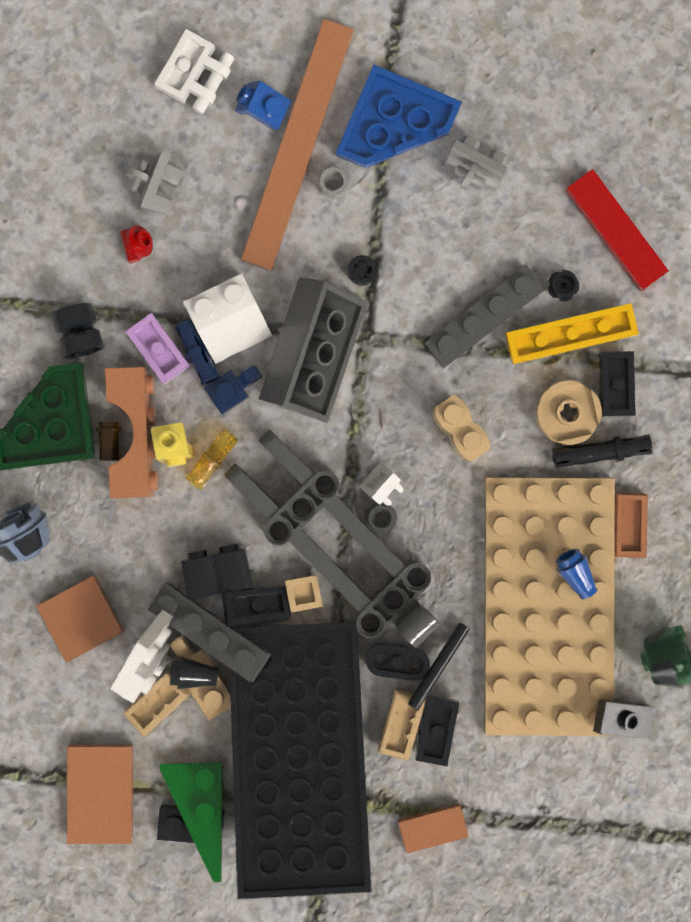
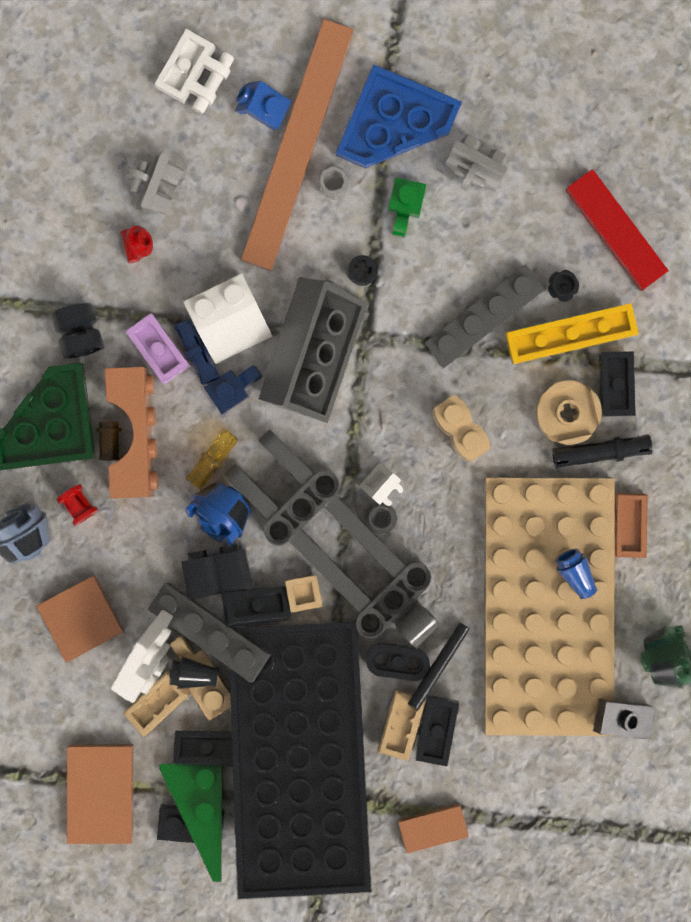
light yellow bracket [151,422,194,467] -> none
none -> red bush [56,484,99,526]
none -> black plate [173,730,233,767]
none -> blue cone [185,482,251,546]
none -> green plate [388,177,427,238]

